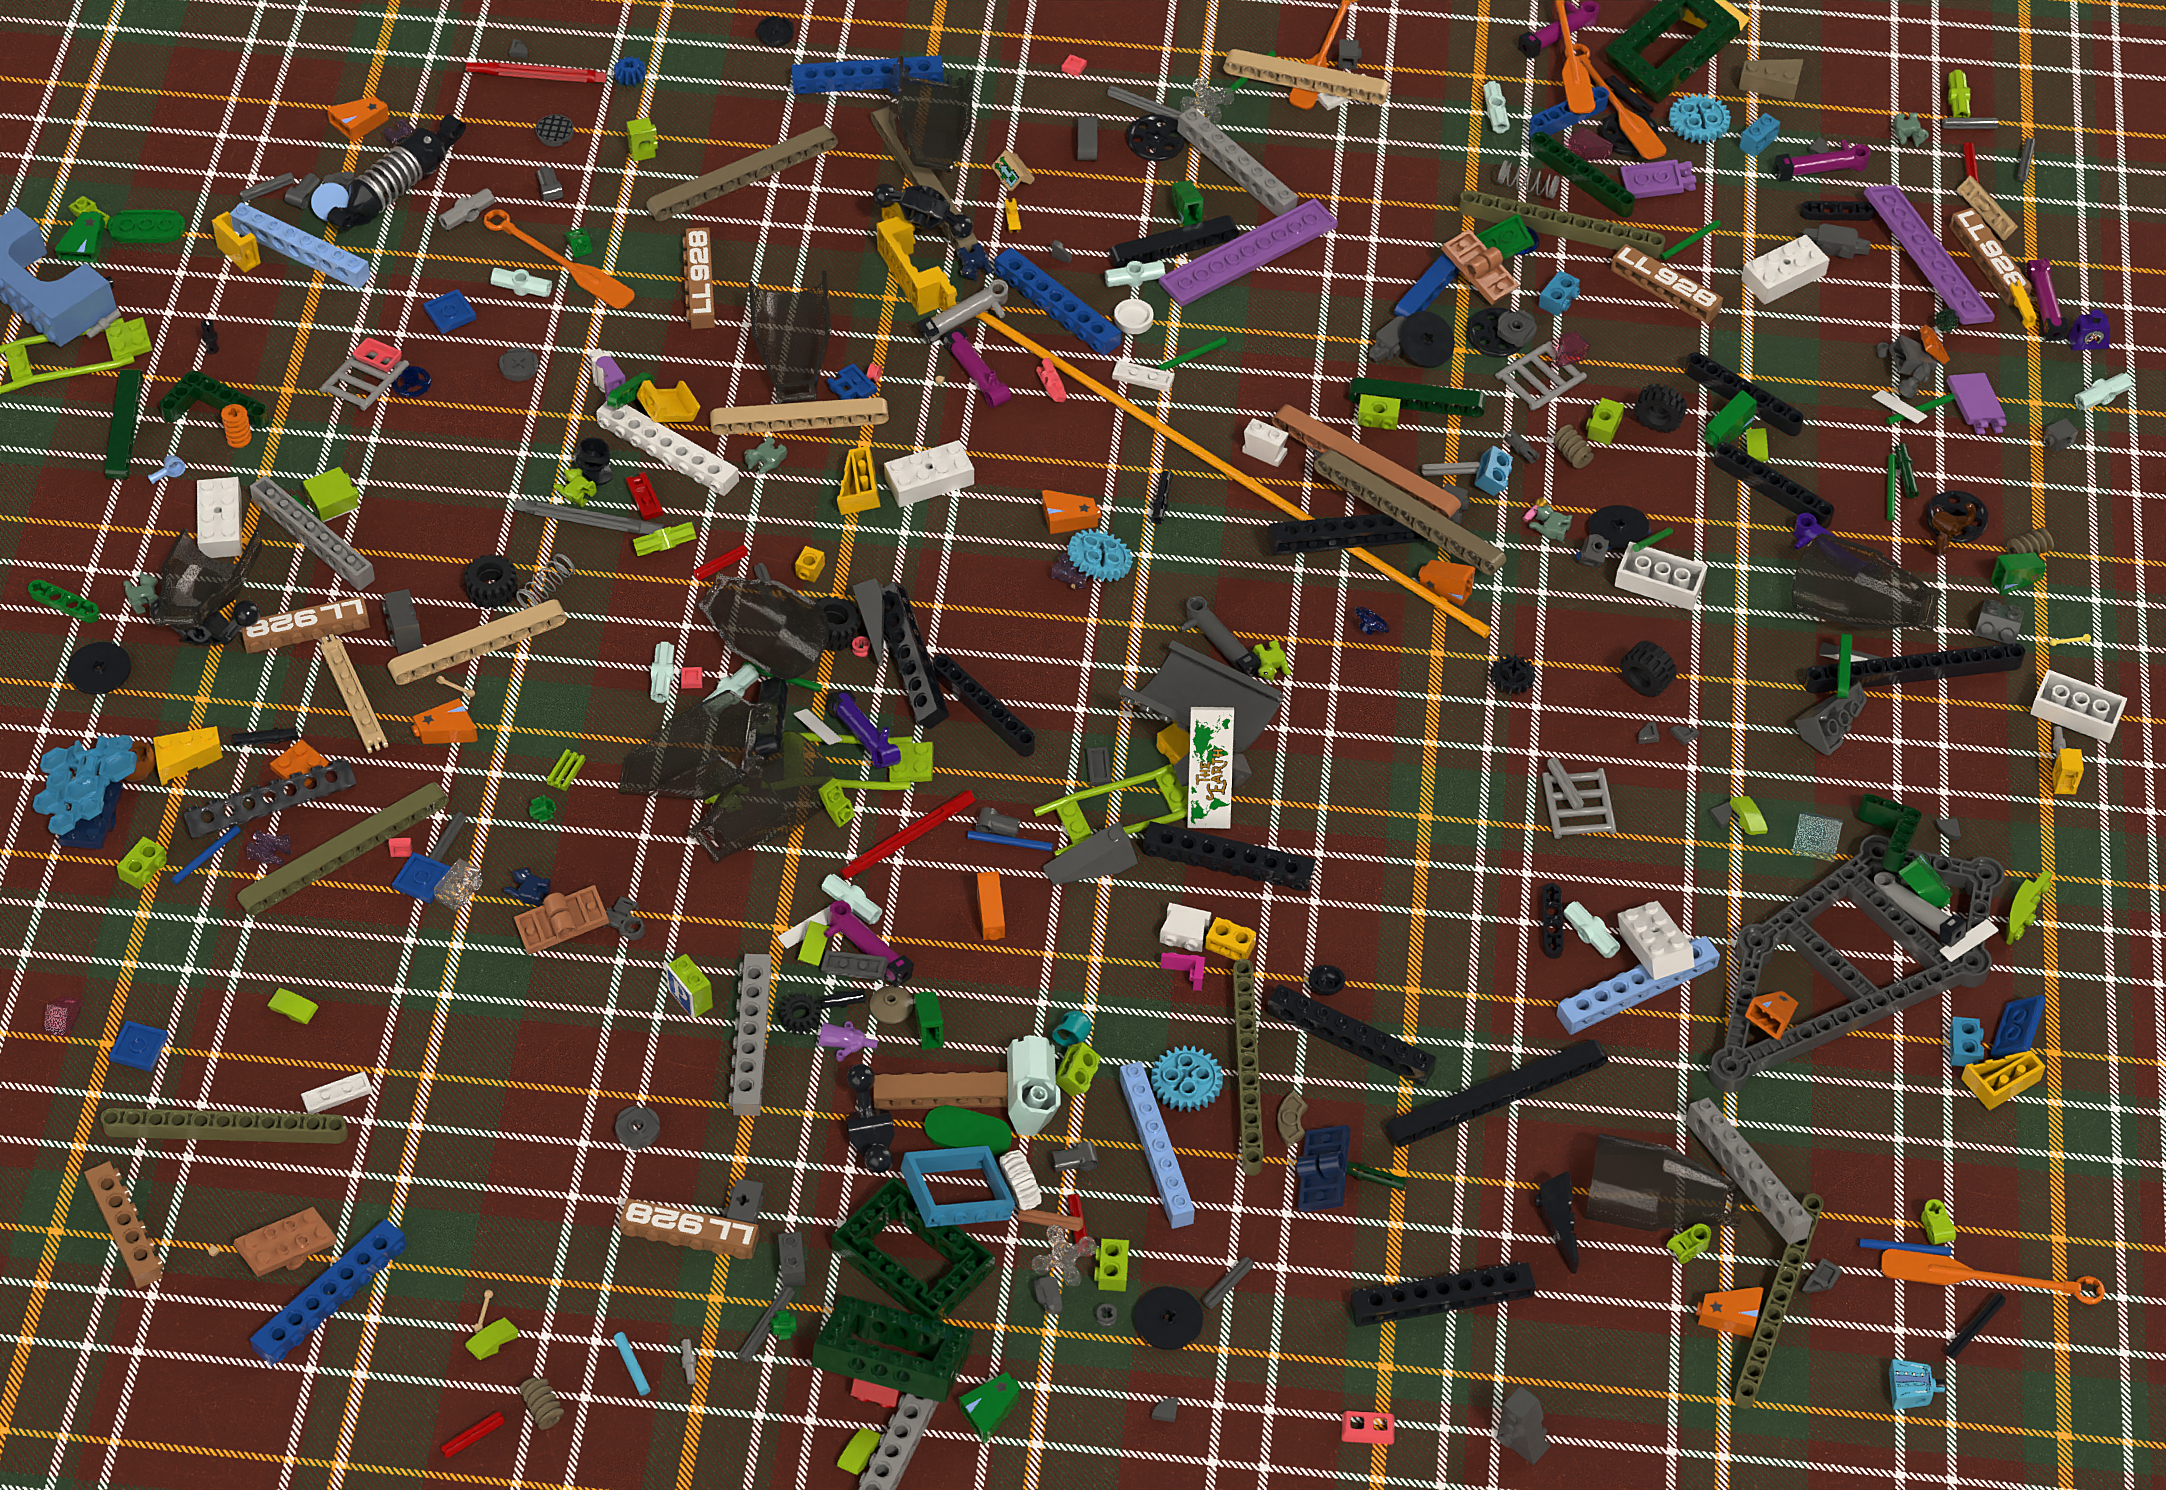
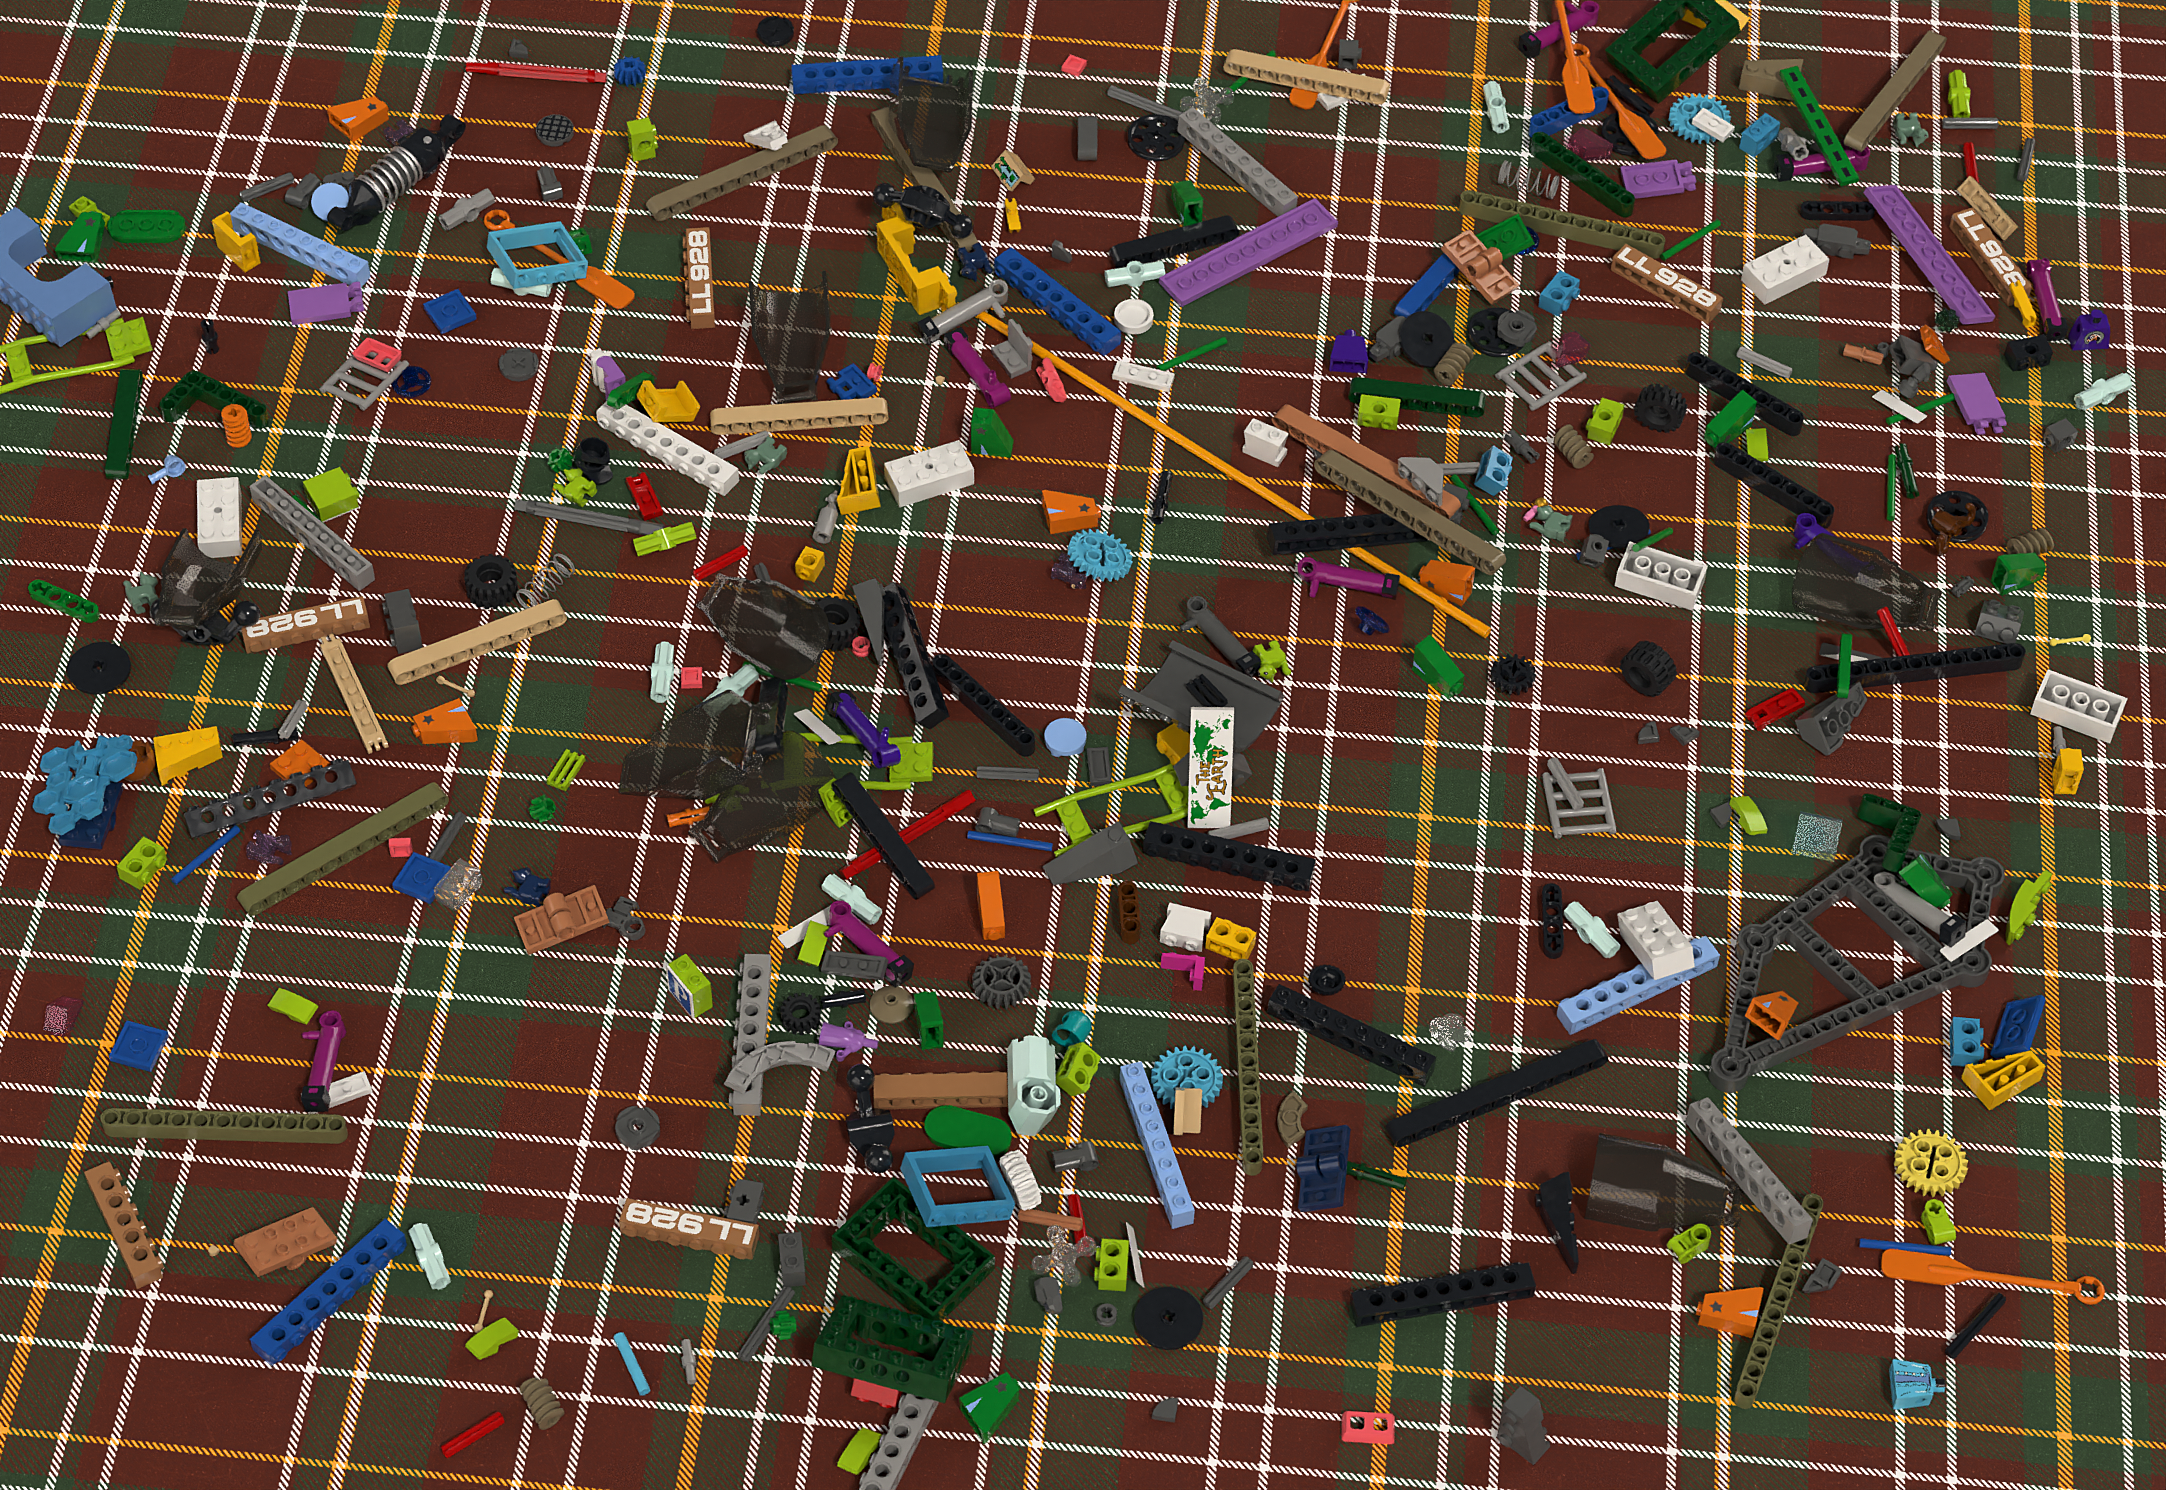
none -> light grey axle [278,700,308,739]
none -> medium lavender tile [288,282,364,325]
none -> magenta piece [301,1011,346,1112]
none -> light aqua piece [408,1223,451,1290]
none -> medium azure window [487,221,588,289]
none -> green gear [547,447,573,473]
none -> orange pin [667,806,711,828]
none -> light grey axle [713,431,770,459]
none -> light grey tile [724,1041,836,1094]
none -> white wing [744,121,788,150]
none -> light grey wheel [813,491,838,544]
none -> black beam [831,772,935,900]
none -> green slope [971,407,1014,458]
none -> dark grey gear [973,954,1031,1010]
none -> dark grey axle [976,766,1039,781]
none -> light grey bracket [991,319,1033,378]
none -> light blue tile [1044,718,1086,757]
none -> reddish brown beam [1118,881,1141,945]
none -> white sticker [1126,1222,1144,1288]
none -> tan panel [1173,1087,1202,1135]
none -> black tile [1186,674,1228,707]
none -> light grey axle [1208,817,1269,839]
none -> magenta piece [1297,557,1400,600]
none -> dark purple torso [1329,329,1368,374]
none -> light grey slope [1398,457,1444,507]
none -> green slope [1412,635,1465,699]
none -> clear plate [1429,1013,1471,1052]
none -> dark tan piece [1434,343,1474,385]
none -> green bar [1450,474,1499,535]
none -> white plate [1692,108,1735,142]
none -> light grey axle [1737,346,1793,378]
none -> red plate [1745,687,1805,731]
none -> light grey piece [1778,127,1809,161]
none -> green tile [1779,66,1859,186]
none -> nougat axle [1843,344,1883,365]
none -> dark tan beam [1844,30,1947,152]
none -> red axle [1877,607,1910,657]
none -> light yellow gear [1894,1129,1968,1197]
none -> dark grey piece [1951,576,1974,597]
none -> black brick [2004,335,2053,372]

